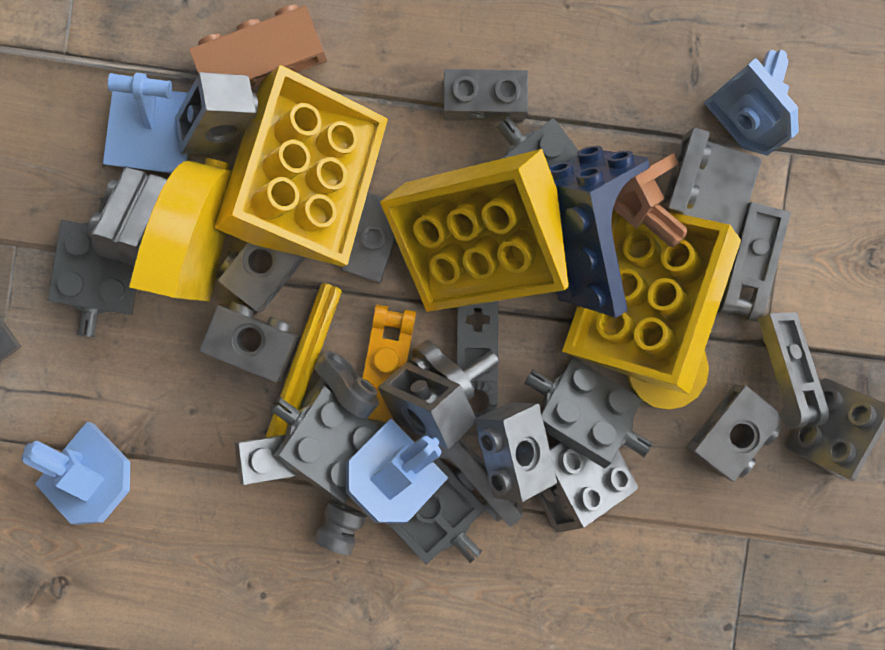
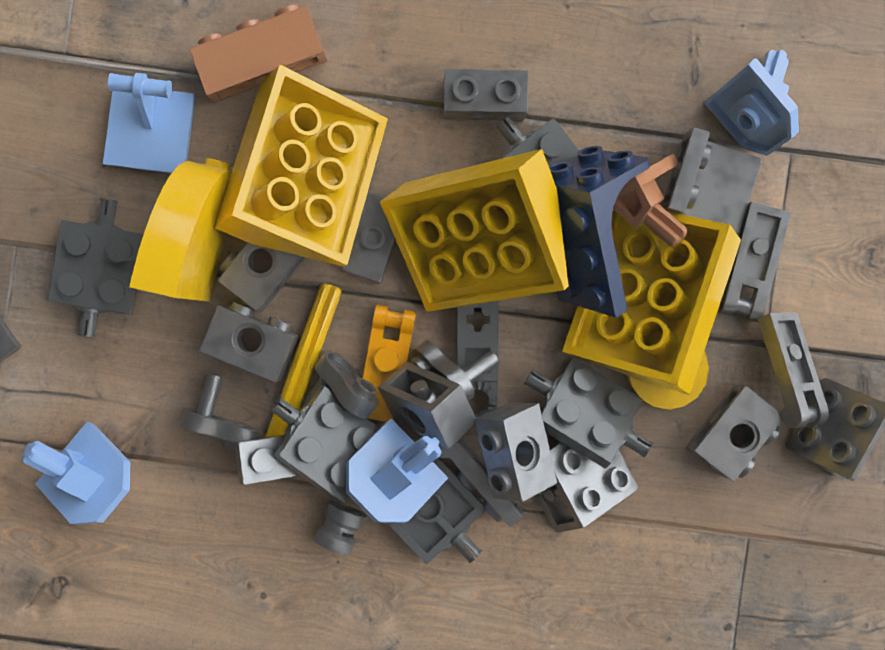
flat silver brick [88,167,168,266] -> none
flat silver brick [175,72,258,155] -> none
none -> flat silver piece [180,373,263,451]

